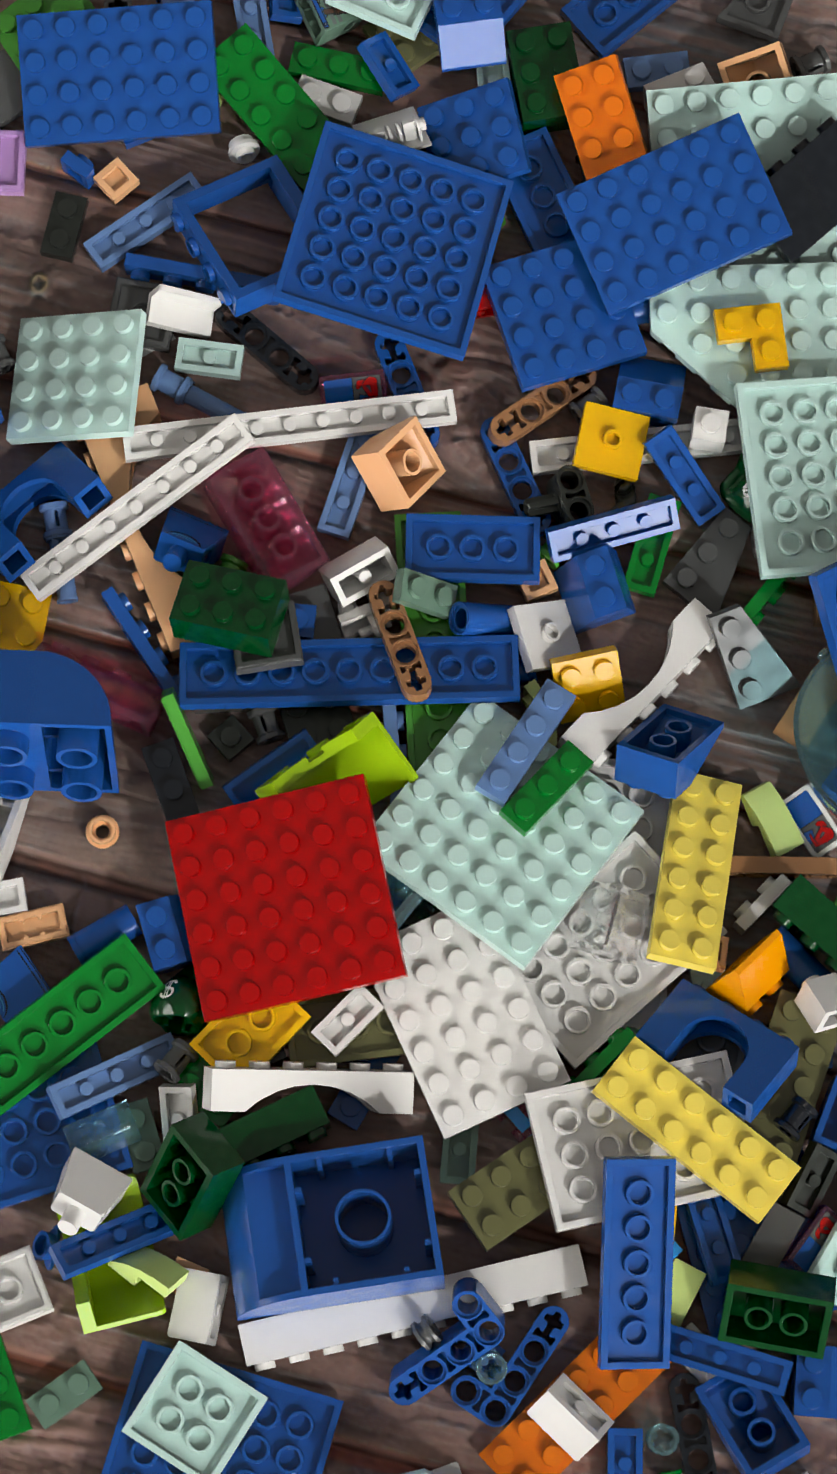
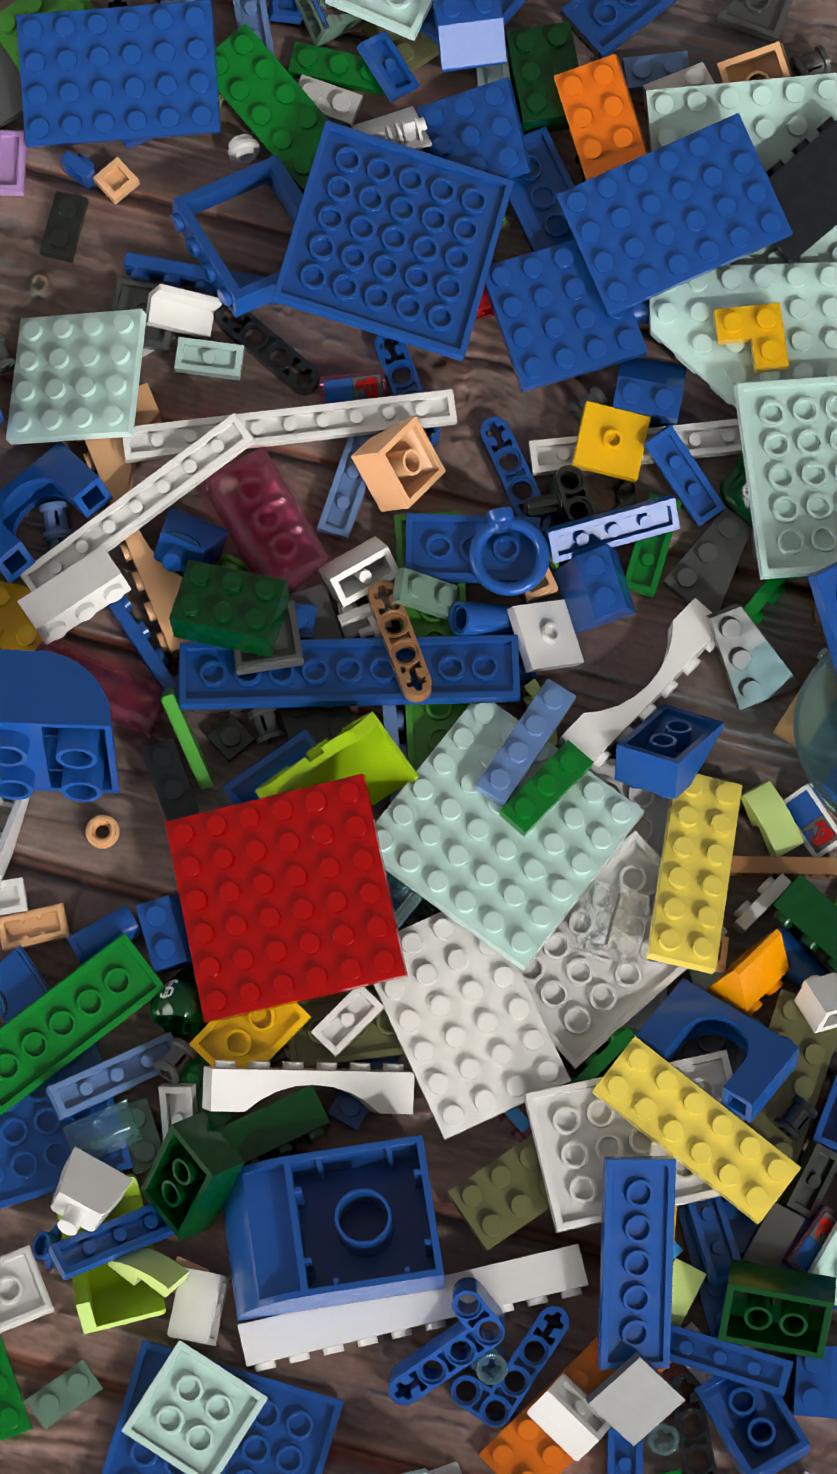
medium blue plate [83,171,202,273] -> none
medium blue pin [150,363,247,417] -> none
dark grey bush [410,1314,443,1351] -> none
sand green plate [439,1124,479,1185] -> none
medium nougat beam [488,371,597,447] -> none
yellow plate [549,645,625,724] -> none
white brick [688,406,730,454] -> none
none -> white brick [17,546,131,645]
none -> blue piece [469,507,550,596]
none -> tile [586,1351,686,1446]

